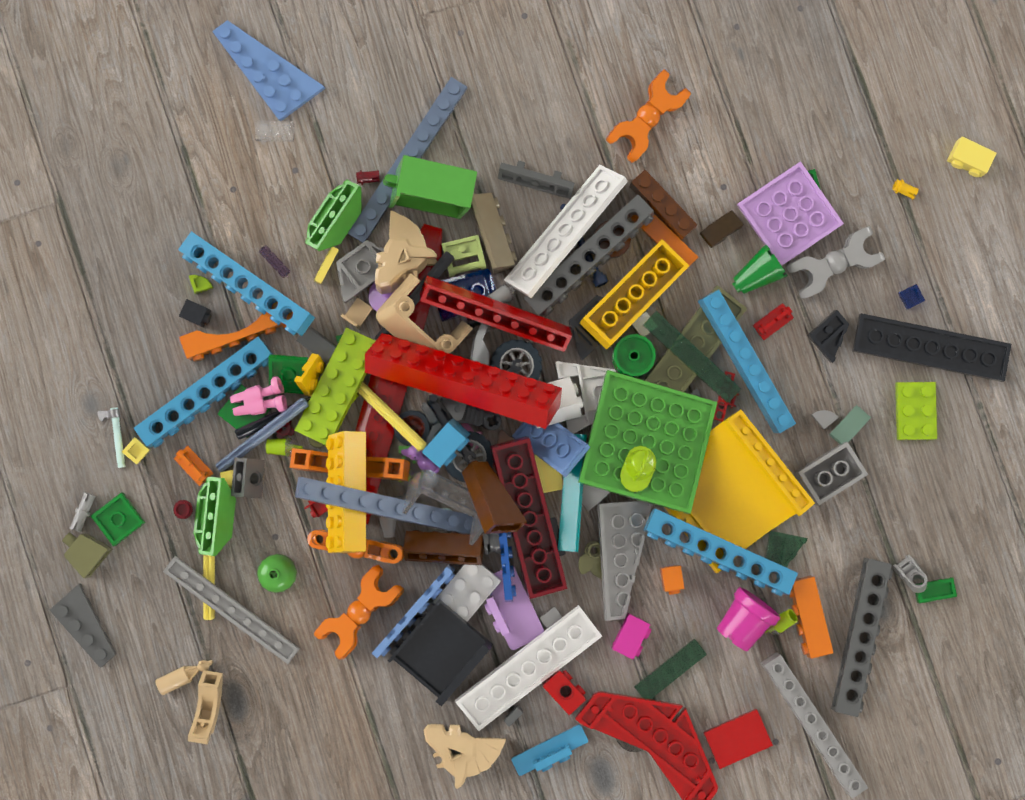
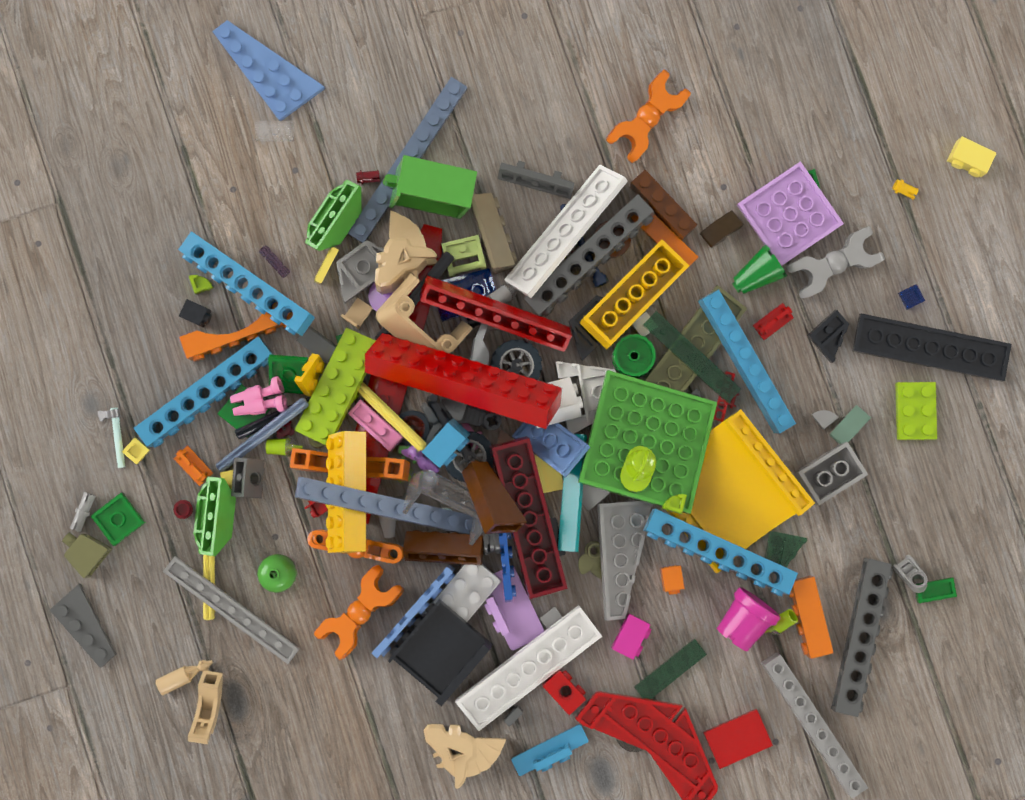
none -> bright pink tile [348,399,404,452]
none -> lime tile [662,494,687,514]

